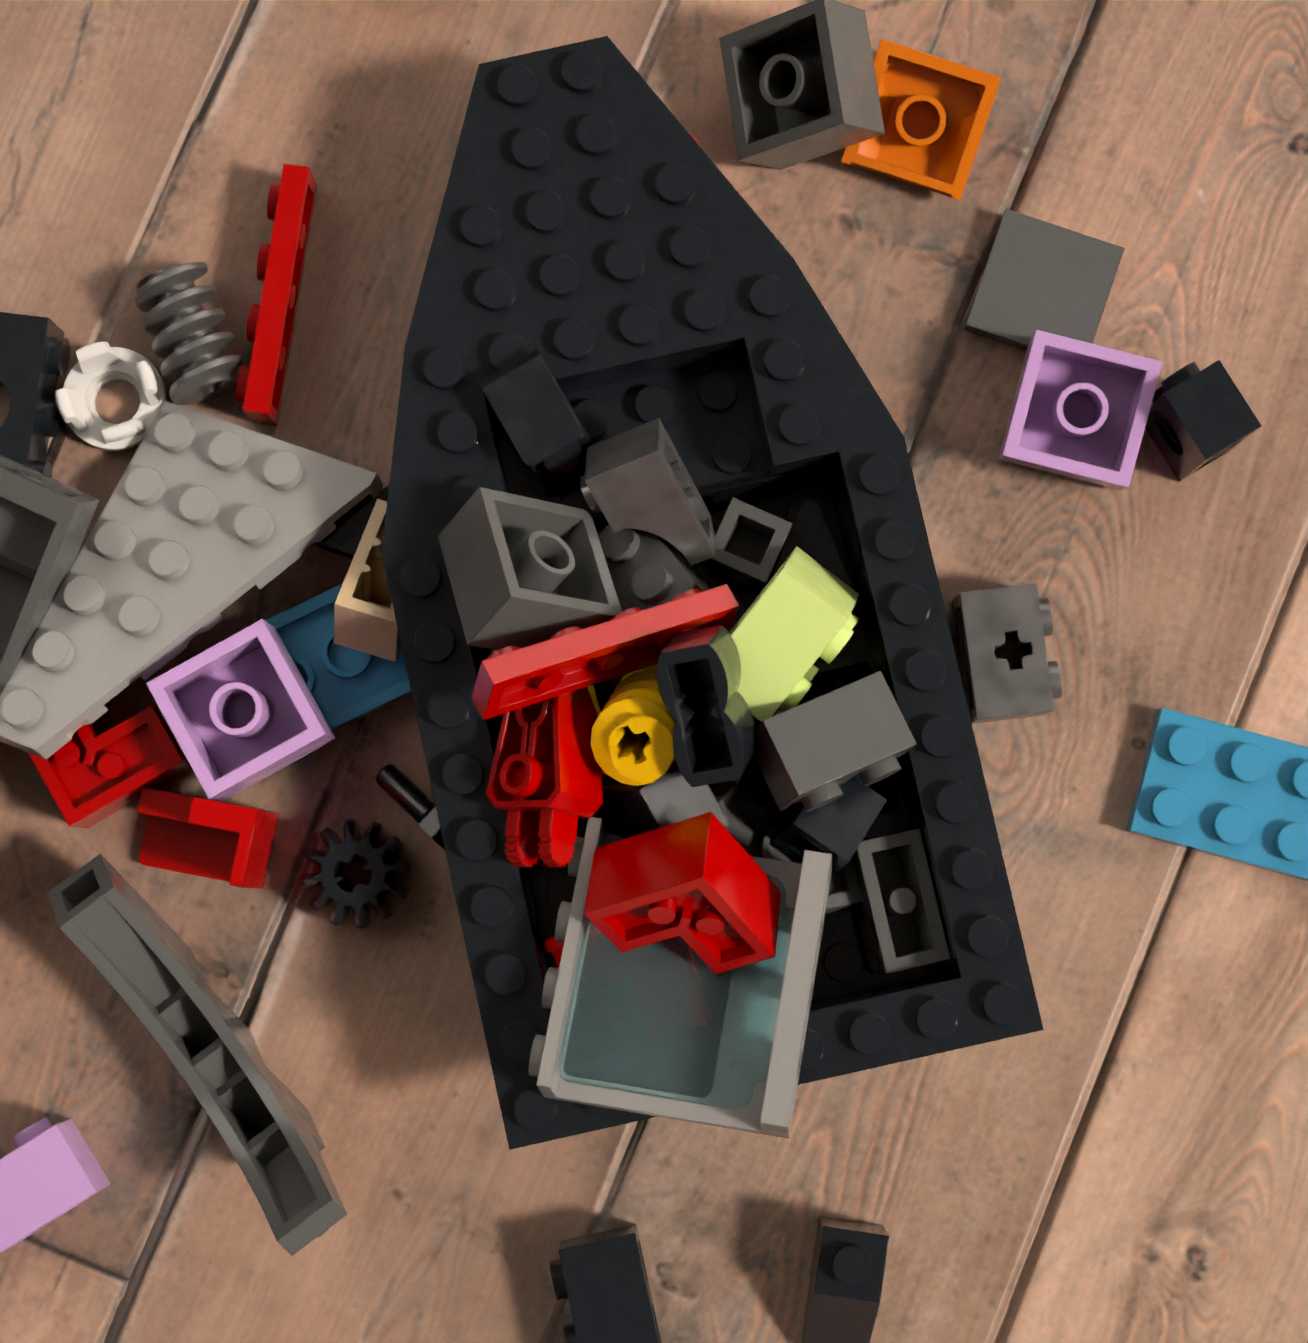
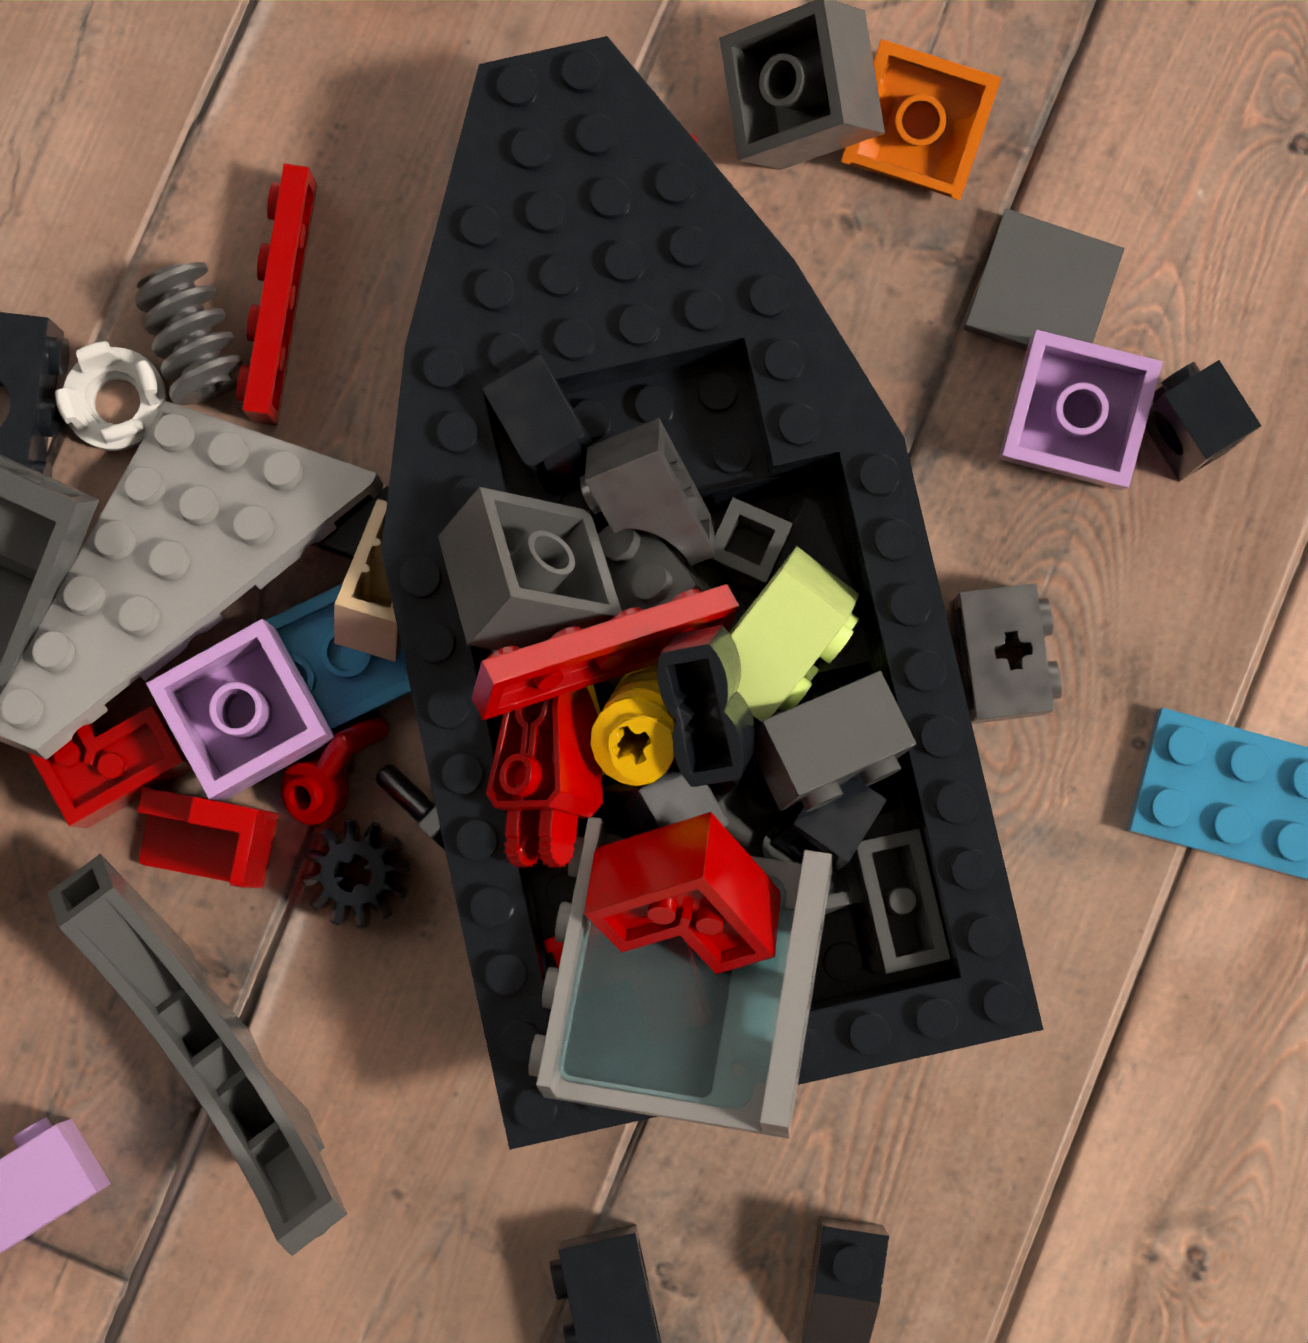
none -> red plate [281,716,389,825]

